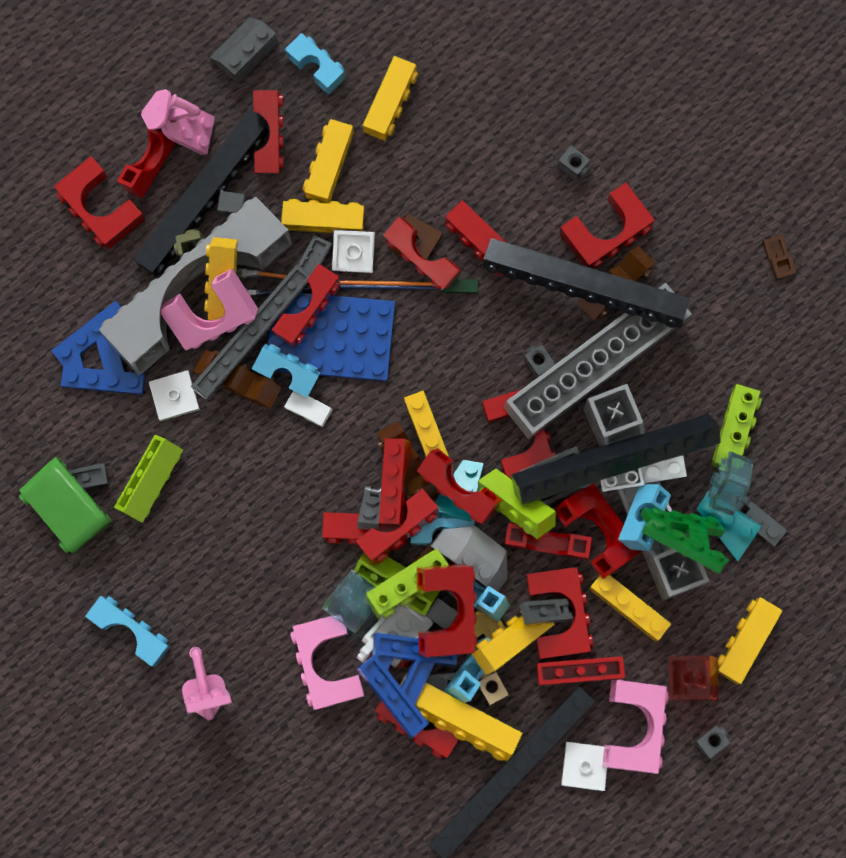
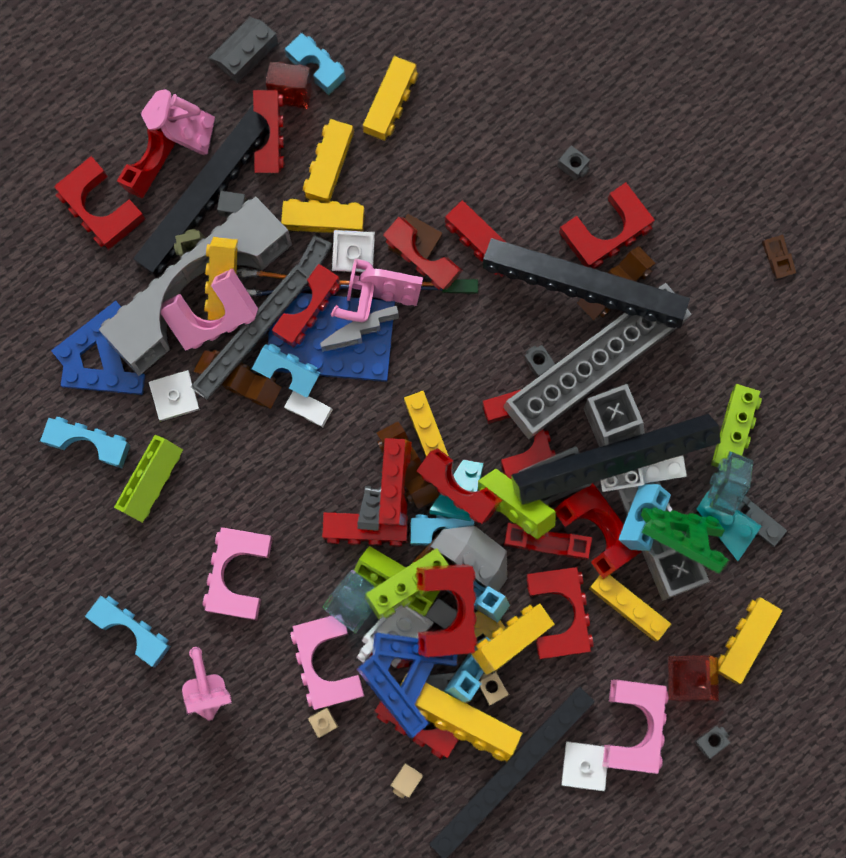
bright green windscreen [19,457,113,554] -> none
dark grey plate [70,463,109,489] -> none
red arch [356,488,440,565] -> none
dark grey plate [520,599,574,625] -> none
red brick [536,656,625,686] -> none
none -> medium azure arch [40,417,130,468]
none -> bright pink arch [203,527,273,620]
none -> clear red brick [266,62,312,109]
none -> tan brick [308,708,338,738]
none -> light grey slope [320,306,399,352]
none -> bright pink plate [331,259,423,322]
none -> tan brick [391,763,423,799]

